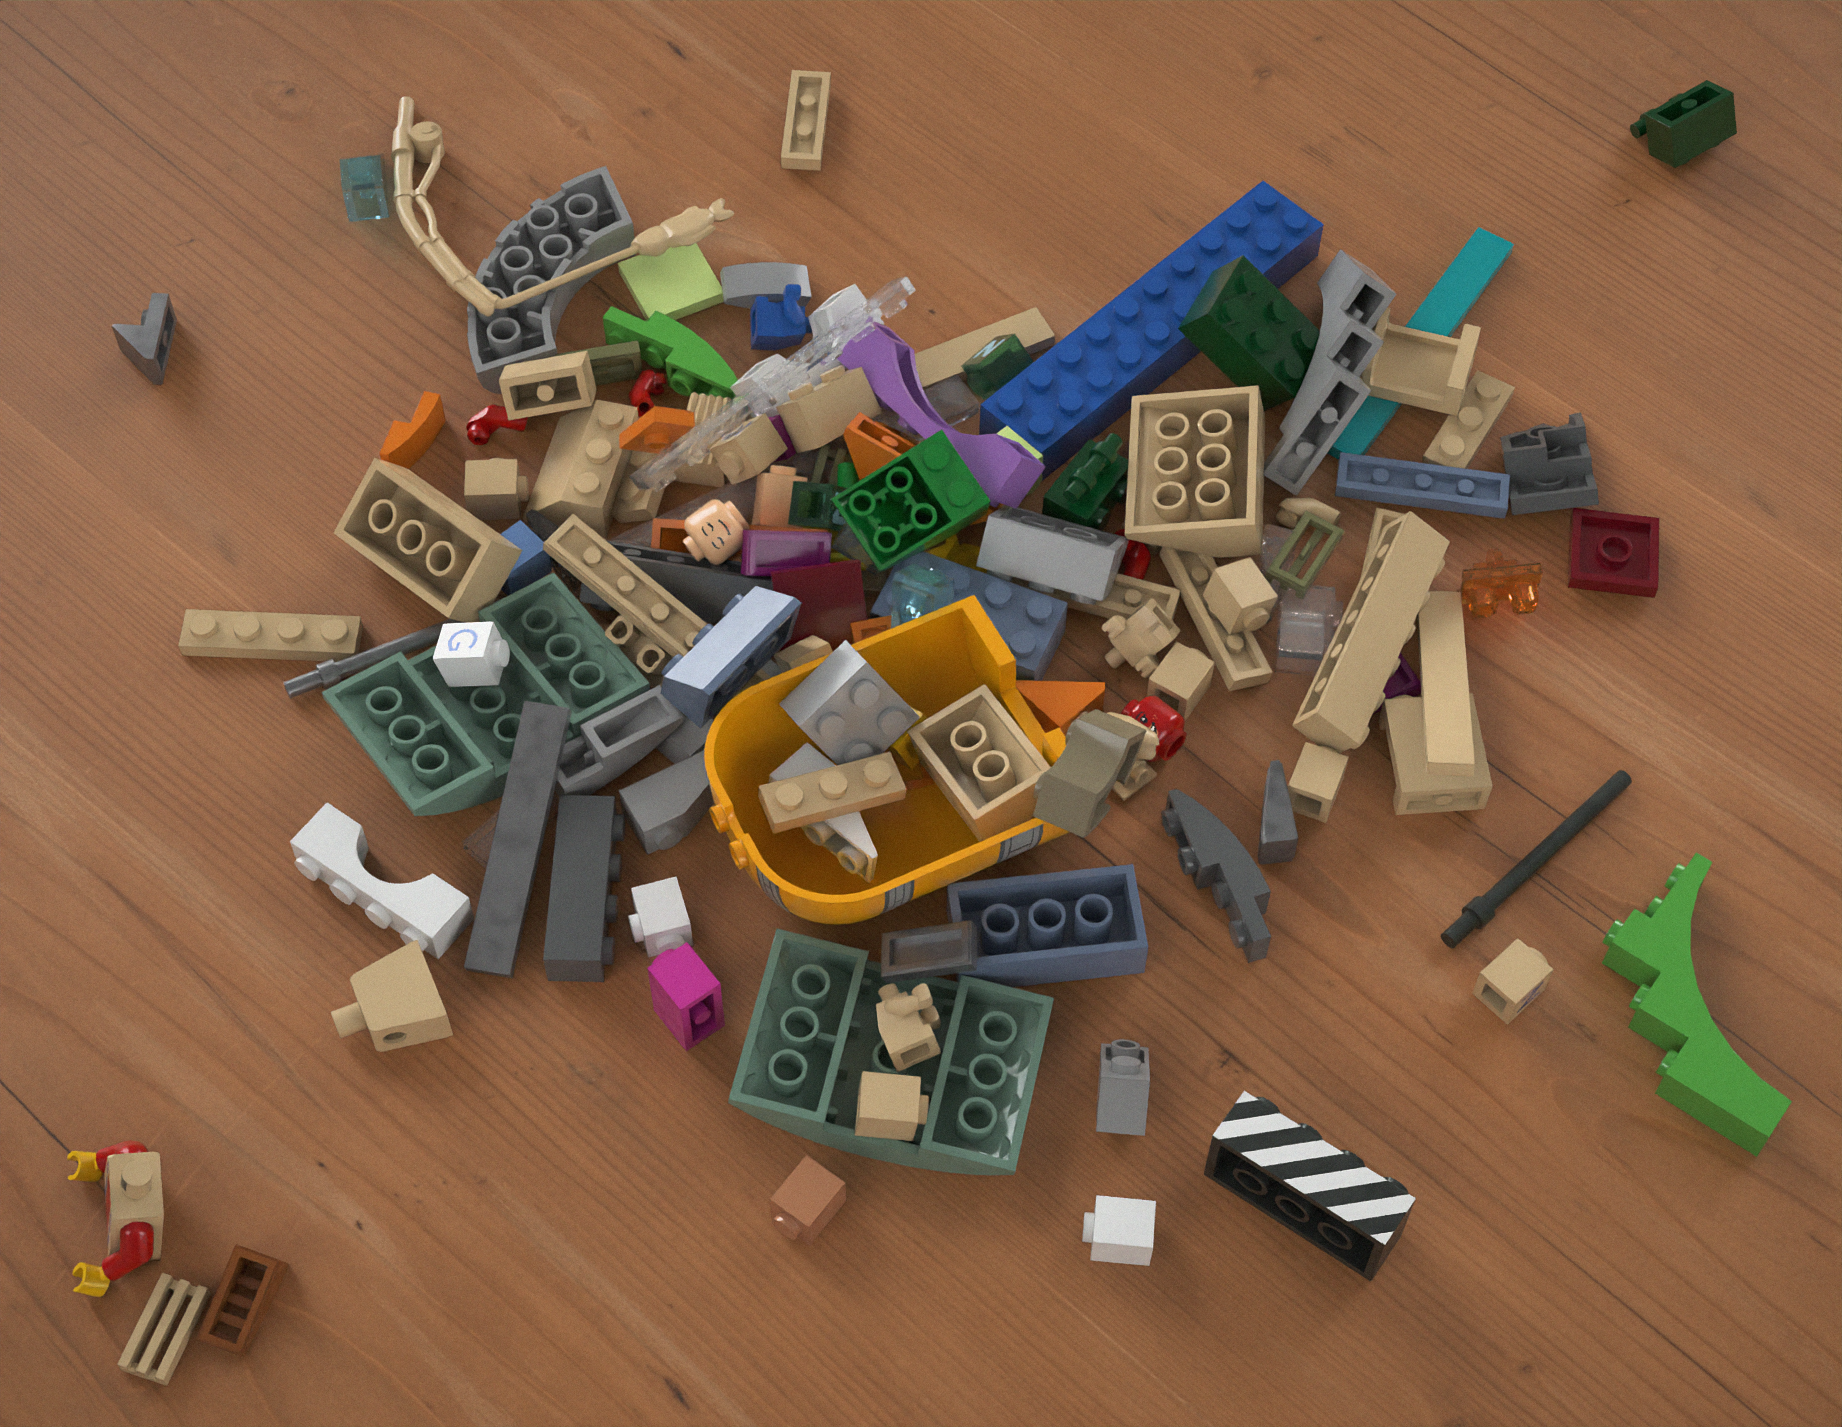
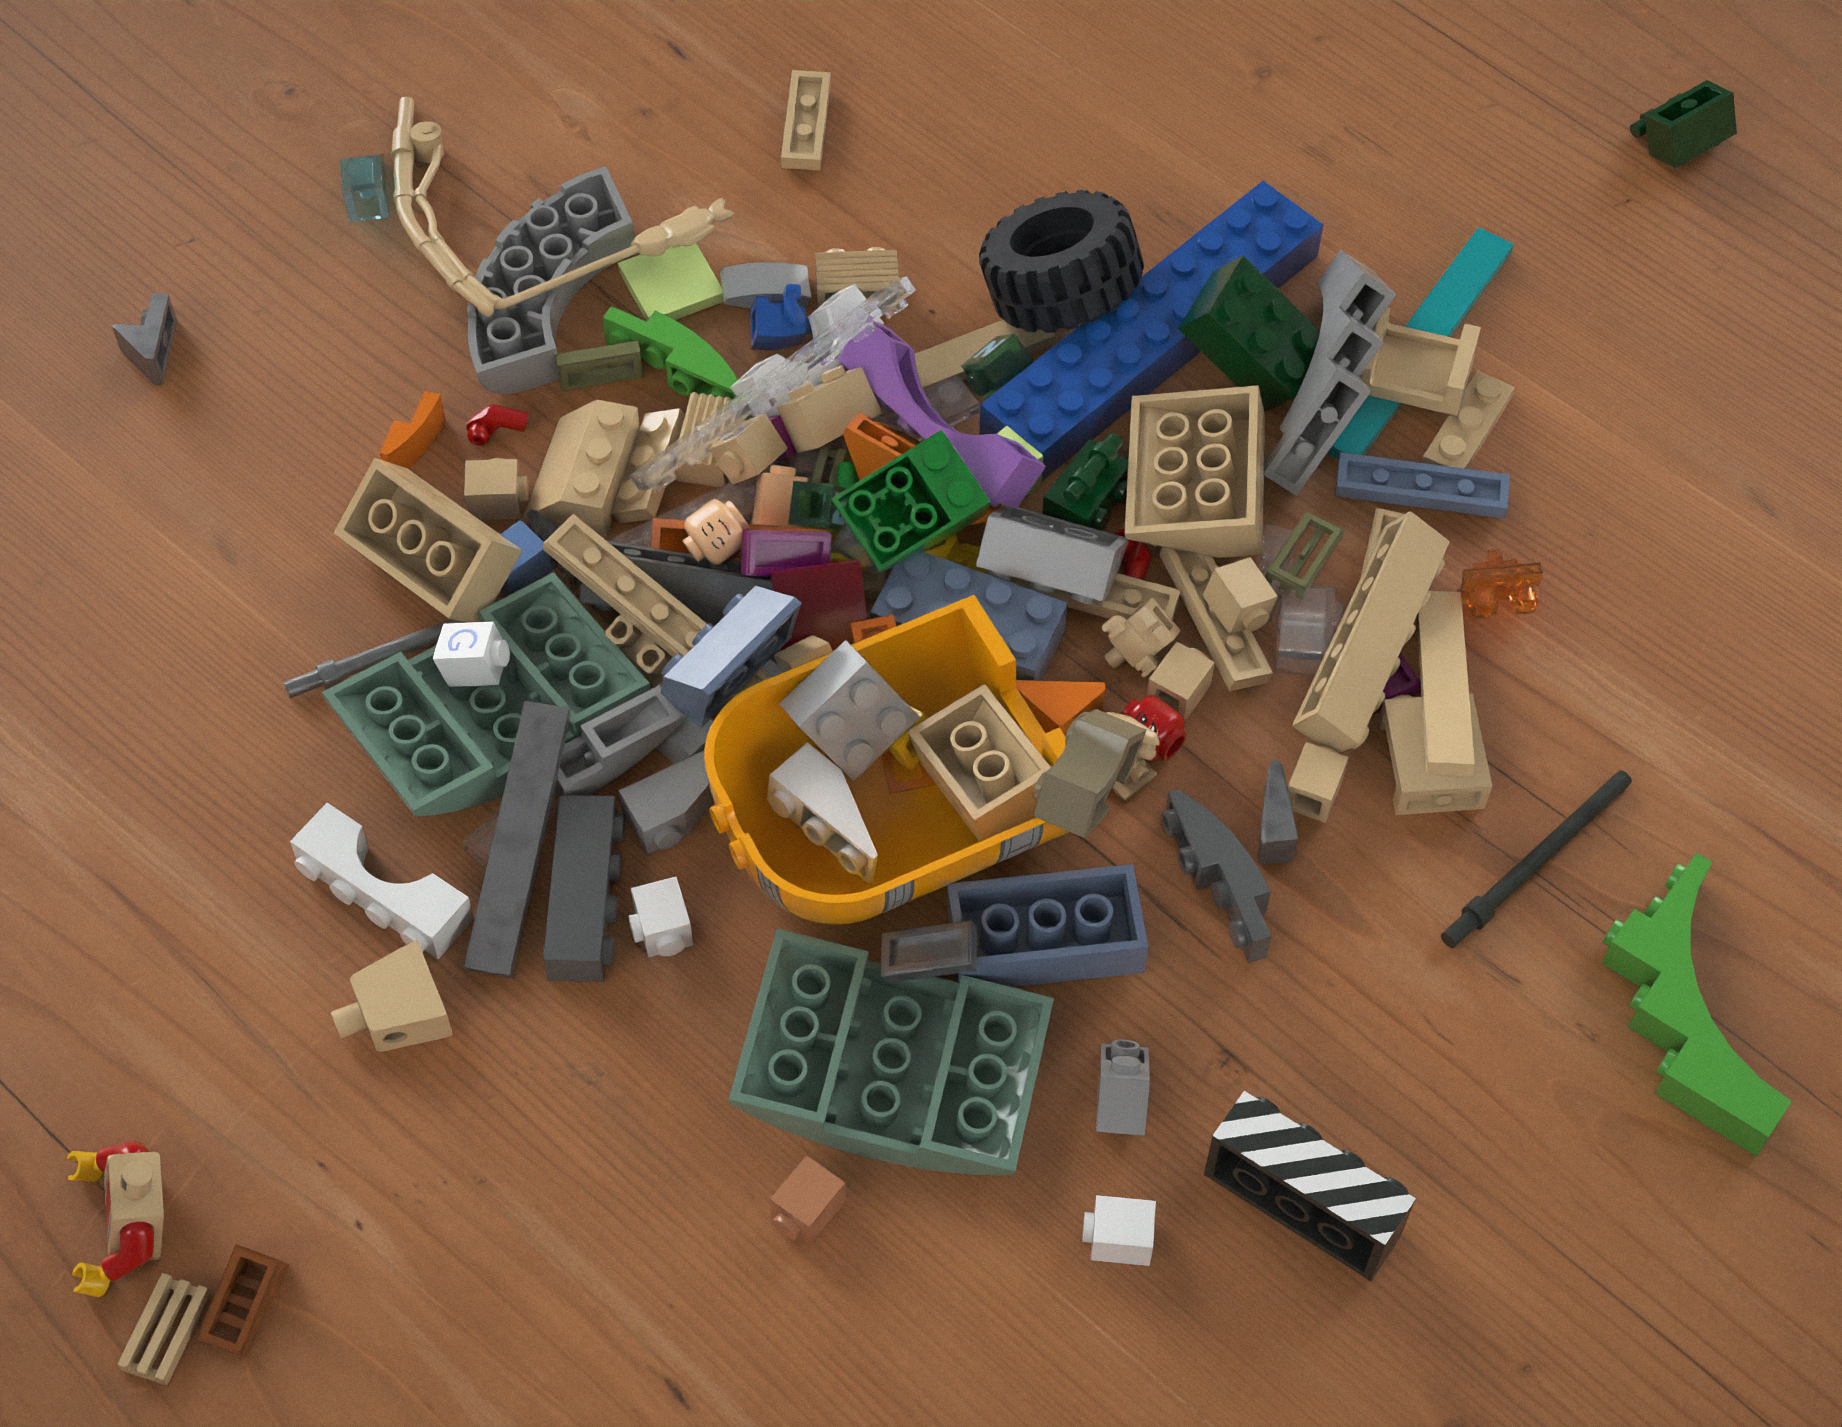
tan plate [178,609,363,662] -> none
tan brick [499,351,597,420] -> none
orange plate [619,406,695,454] -> none
red arm [628,369,666,417] -> none
dark pink brick [647,942,725,1051] -> none
tan plate [758,752,906,834] -> none
tan brick [855,1071,929,1141] -> none
tan piece [876,983,941,1072] -> none
clear light blue slope [891,563,955,628] -> none
tan arm [1276,498,1341,528] -> none
tan brick [1472,938,1553,1025] -> none
dark grey slope [1500,413,1599,515] -> none
dark red plate [1568,508,1659,598] -> none
none -> tan brick [815,247,899,312]
none -> black tyre [979,190,1144,333]

